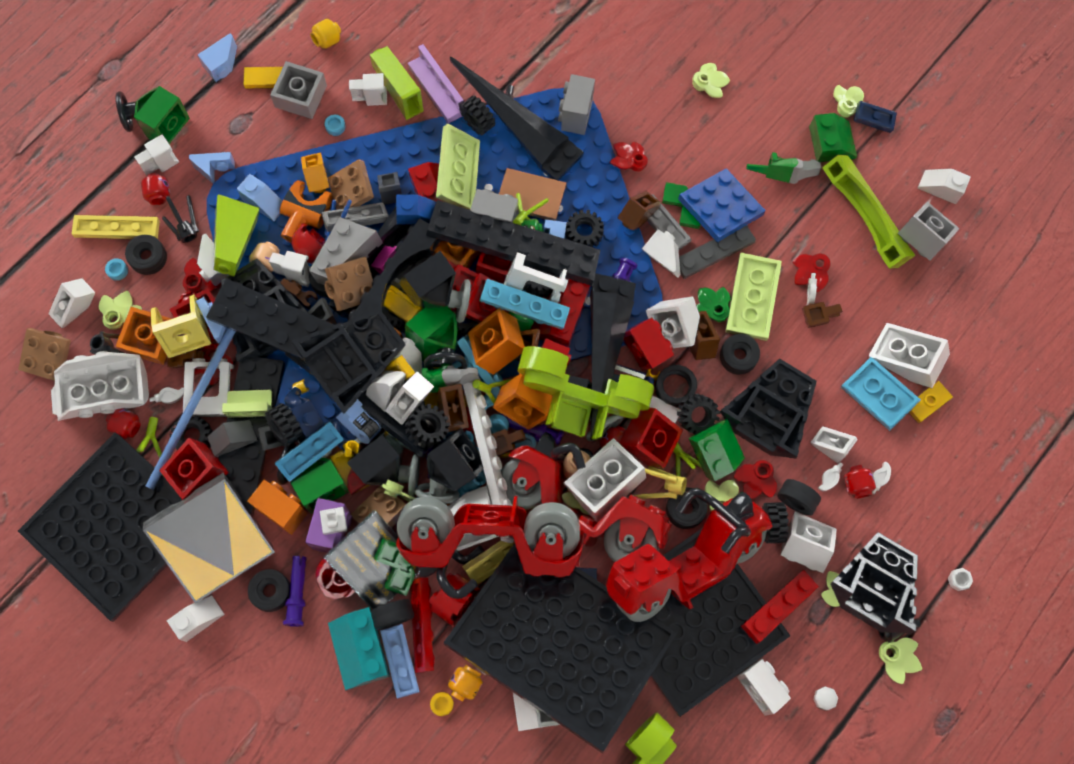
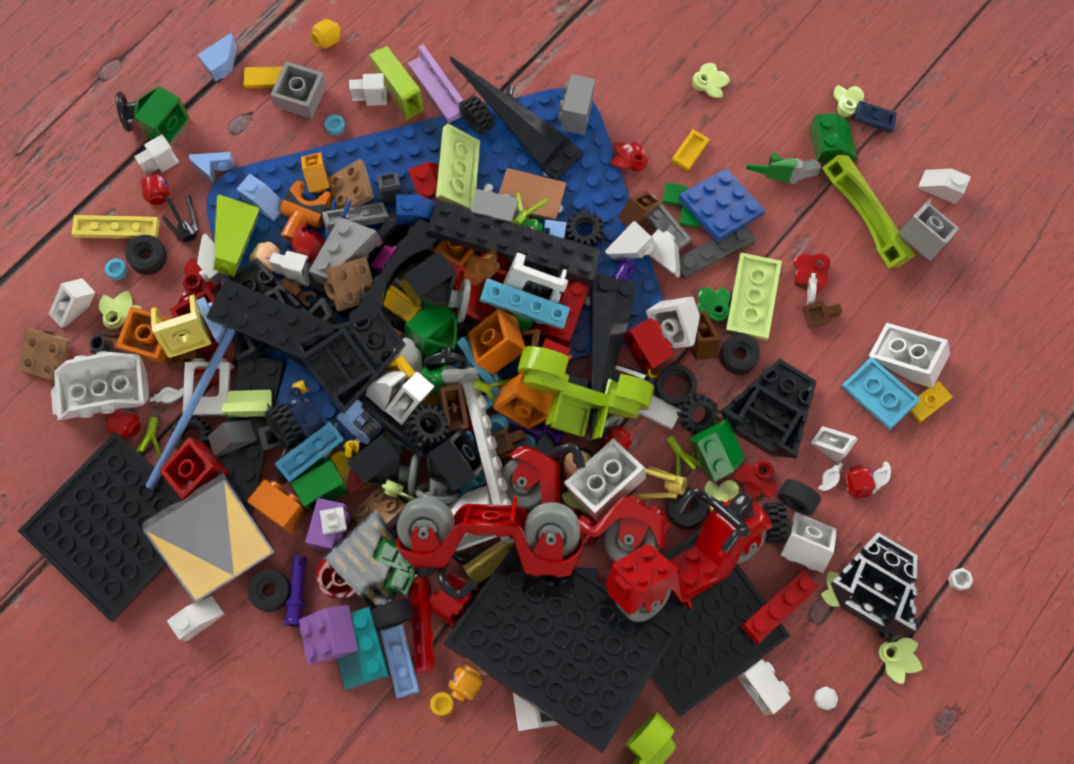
red brick [619,407,683,469] -> none
none -> medium lavender brick [299,605,358,665]
none -> clear orange plate [464,249,500,286]
none -> white slope [605,221,656,260]
none -> yellow tile [671,129,710,172]

